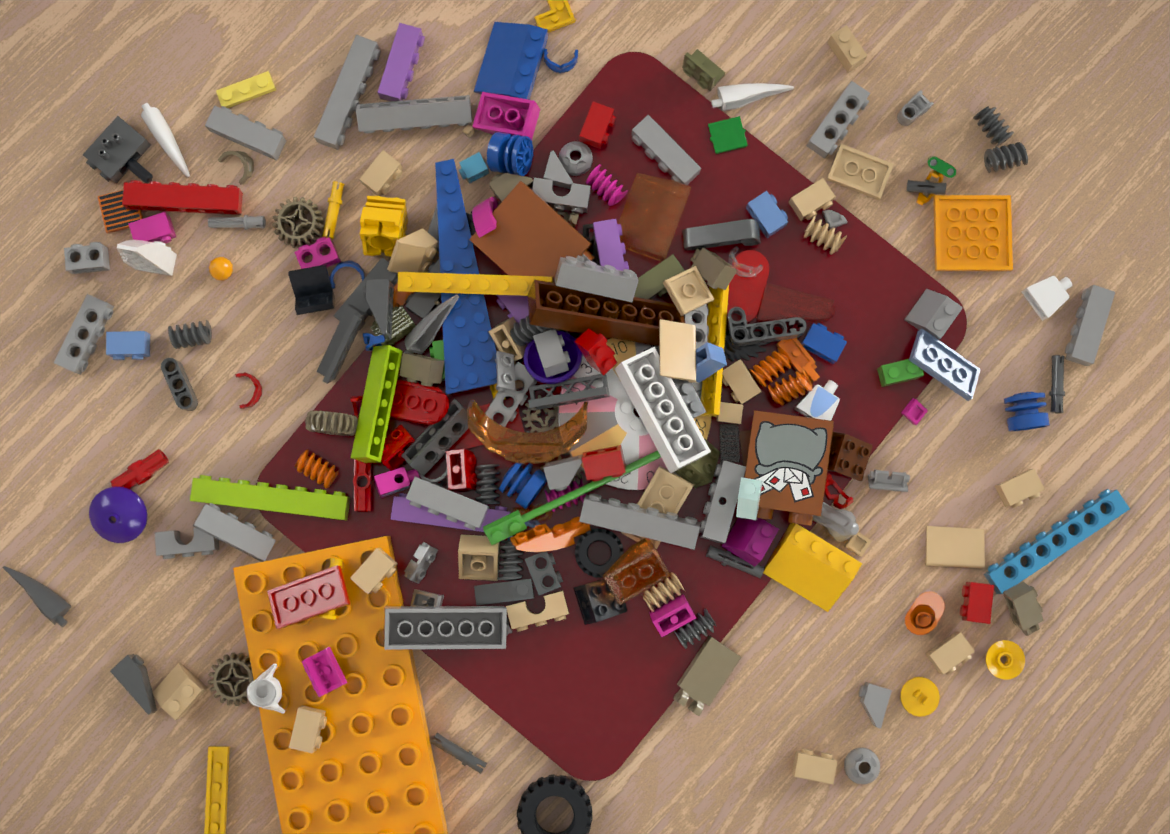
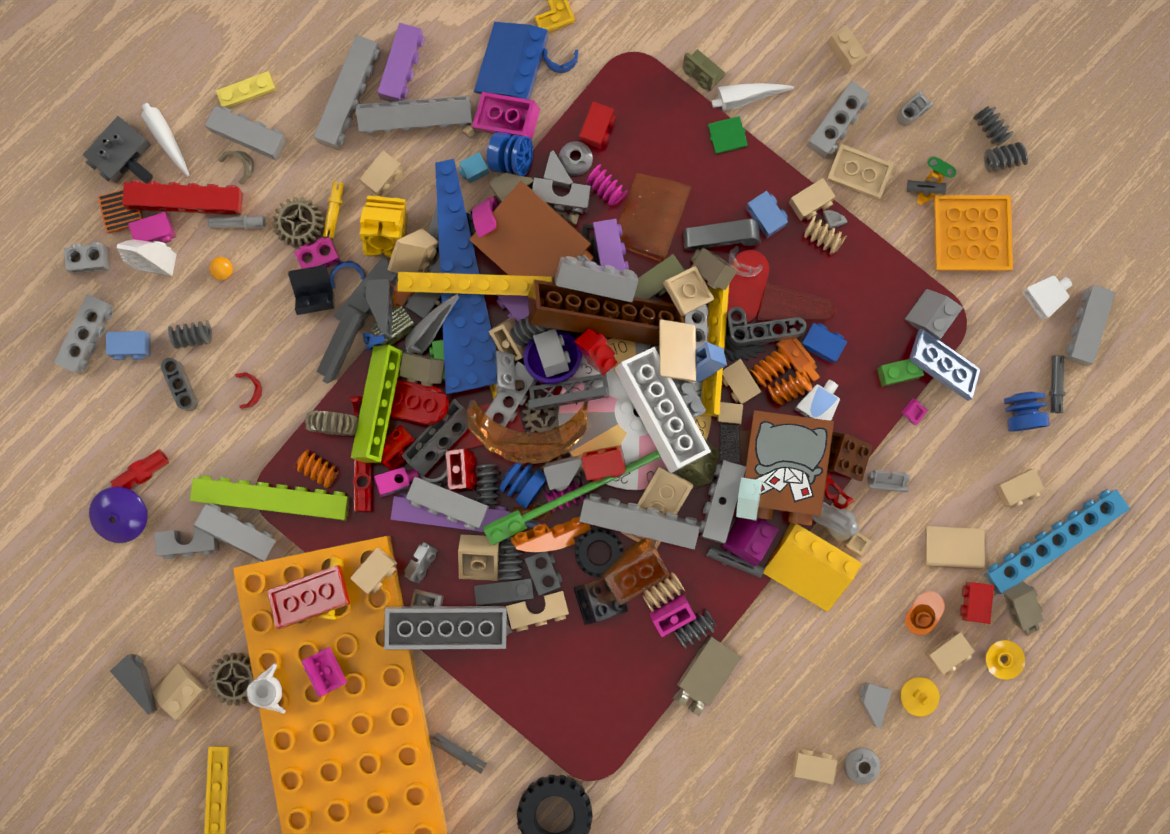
dark grey piece [2,566,71,627] -> none
tan brick [289,705,327,753] -> none
light grey brick [631,115,701,189] -> none

